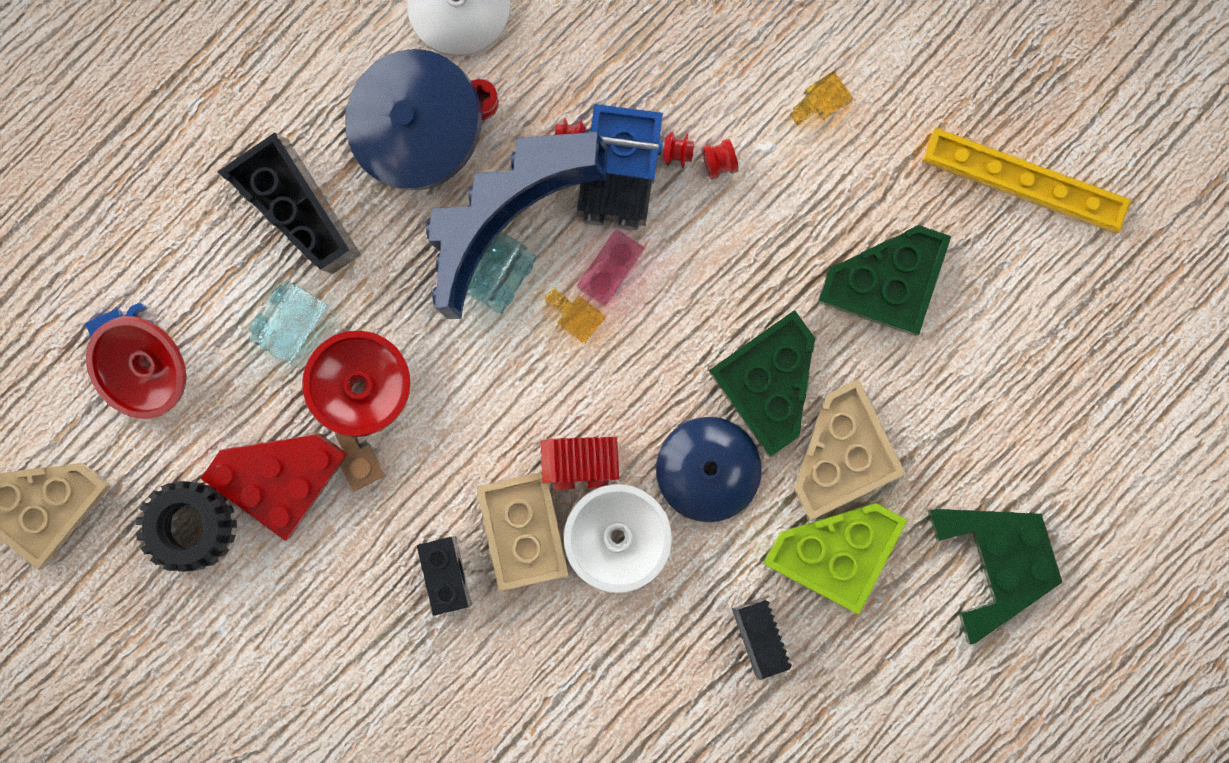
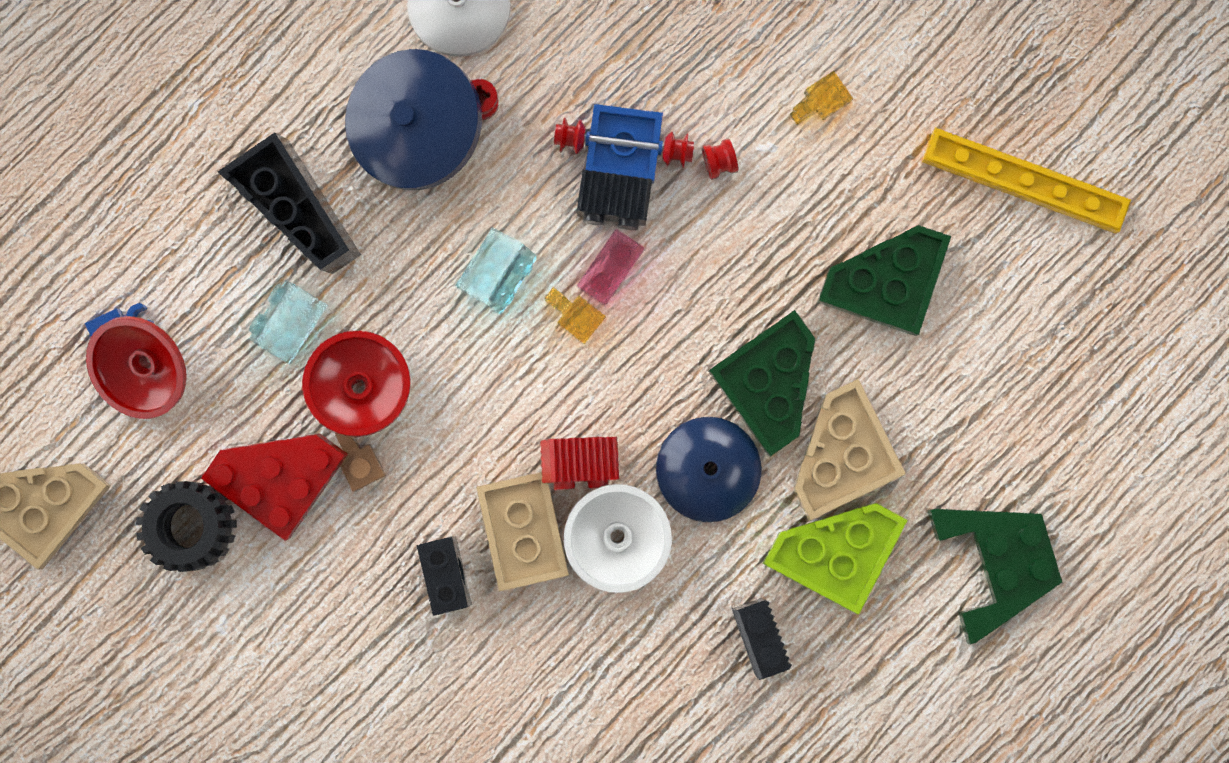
arch [426,132,608,319] -> none

